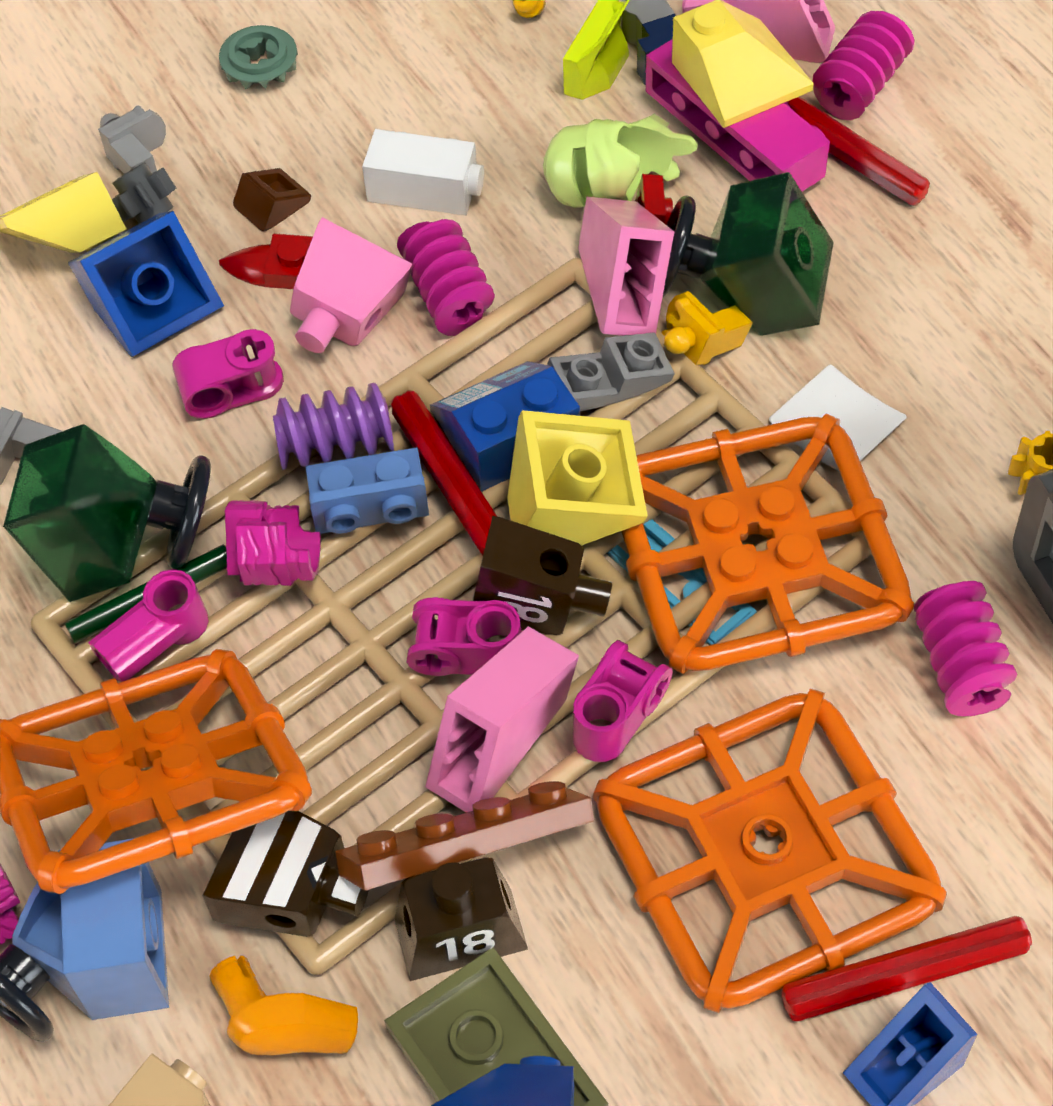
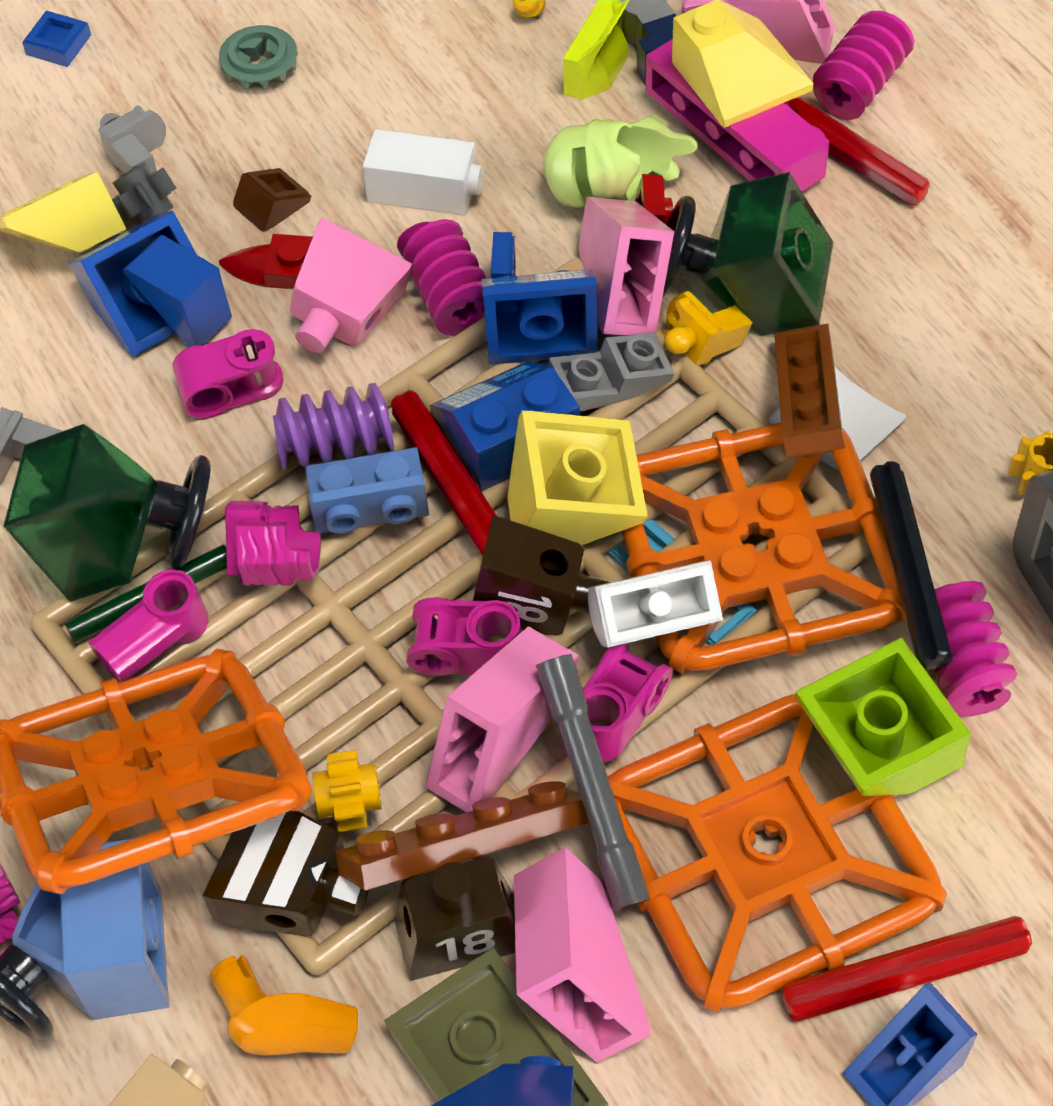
none -> blue tile [22,10,91,67]
none -> blue slope [122,235,232,348]
none -> yellow gear [312,750,382,832]
none -> blue slope [481,269,597,365]
none -> blue tile [491,232,516,278]
none -> bright pink slope [514,847,651,1063]
none -> dark grey piece [536,654,650,910]
none -> white brick [588,560,723,647]
none -> dark orange plate [774,323,845,458]
none -> lime slope [795,637,971,796]
none -> black axle [870,461,952,671]

